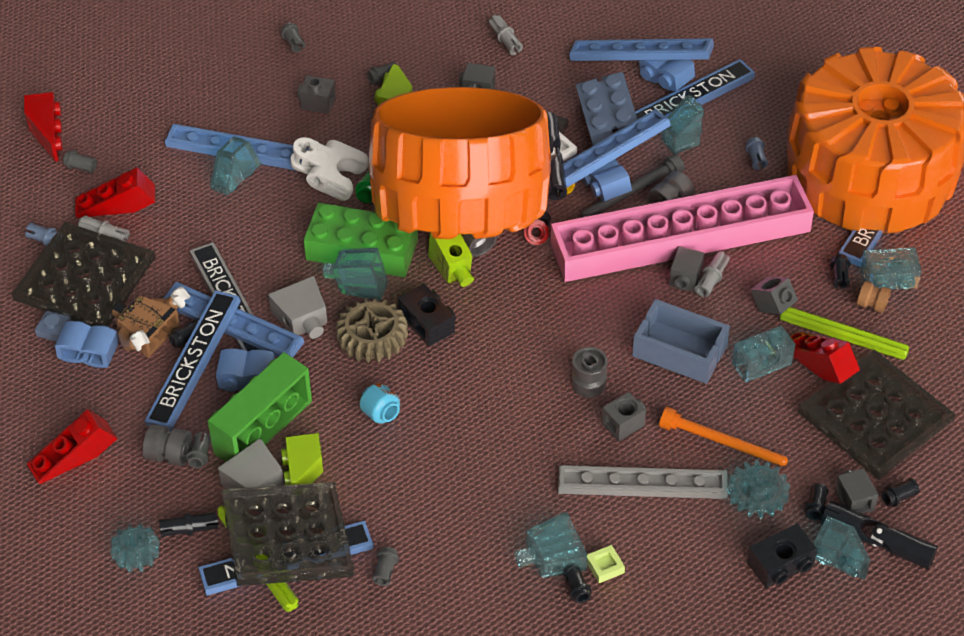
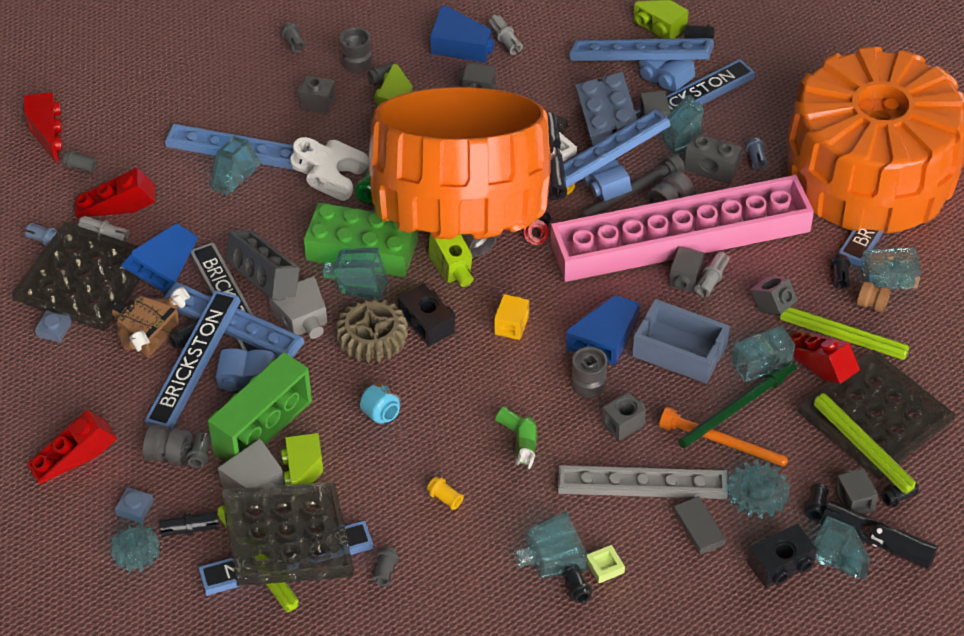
medium blue brick [55,321,118,368] -> none
none -> sand blue plate [115,487,154,523]
none -> blue slope [121,223,198,293]
none -> dark grey brick [226,230,299,301]
none -> flat silver wheel [340,27,372,73]
none -> yellow pin [427,477,464,510]
none -> blue slope [430,5,495,63]
none -> yellow brick [495,294,529,340]
none -> bright green arm [495,406,537,469]
none -> blue slope [566,295,640,366]
none -> lime slope [633,0,689,39]
none -> dark grey brick [640,91,671,129]
none -> dark grey tile [673,496,726,555]
none -> dark green bar [678,361,797,449]
none -> black pin [685,24,715,41]
none -> dark grey brick [685,133,742,184]
none -> lime axle [814,393,916,494]

